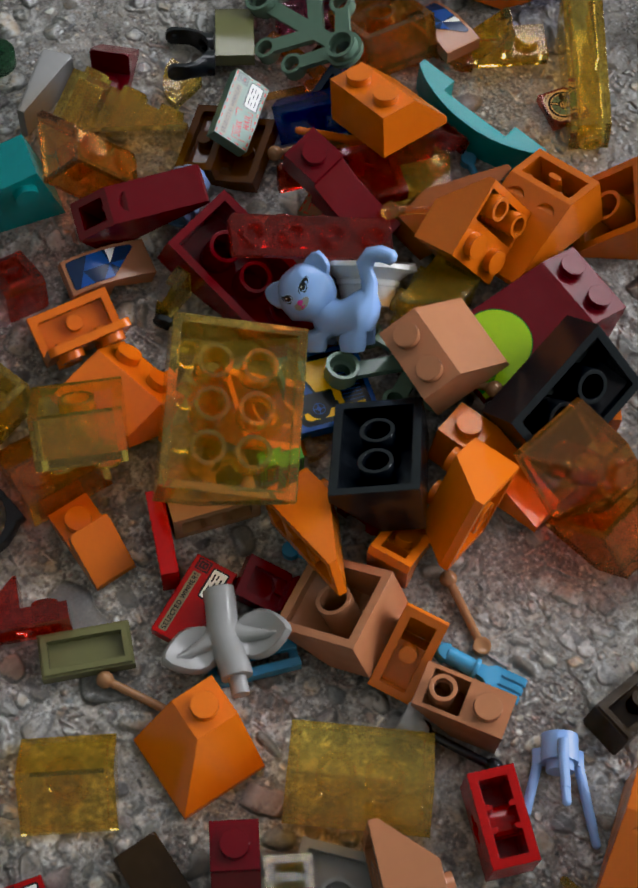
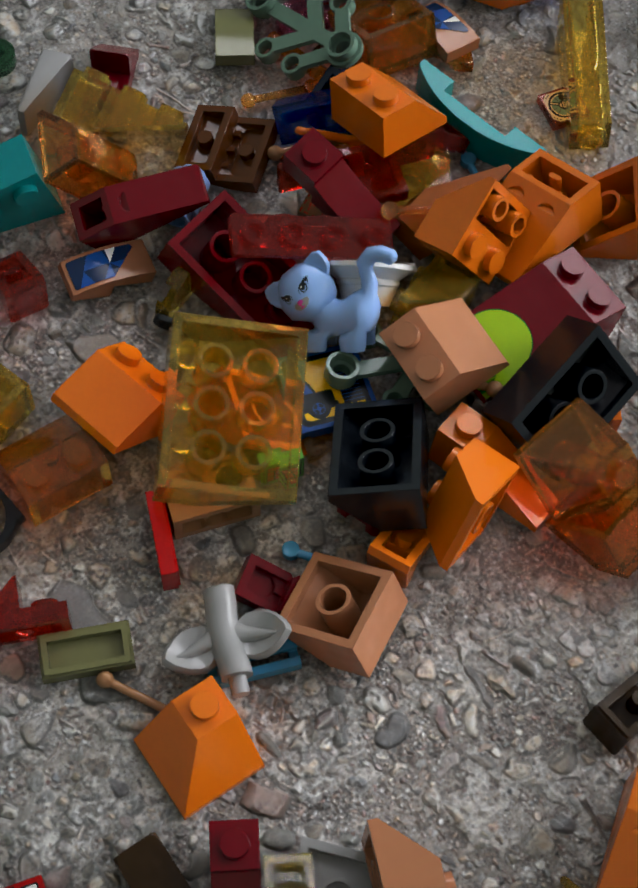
clear yellow slope [14,733,119,836] -> none
orange bracket [25,286,132,371] -> none
clear yellow slope [27,376,129,475] -> none
orange slope [48,492,136,591] -> none
tile [151,554,237,643] -> none
clear yellow tile [163,58,202,111] -> none
black cap [165,27,215,81] -> none
tile [207,68,269,157] -> none
orange slope [261,467,347,597] -> none
clear yellow slope [282,719,435,838] -> none
orange slope [367,602,450,705] -> none
hinge [392,702,503,770] -> none
nougat slope [411,660,518,754] -> none
dark azure piece [434,642,528,705] -> none
medium nougat hinge [439,570,491,657] -> none
red brick [460,763,542,882] -> none
clear yellow slope [469,7,549,68] -> none
light blue plant [524,729,601,850] -> none

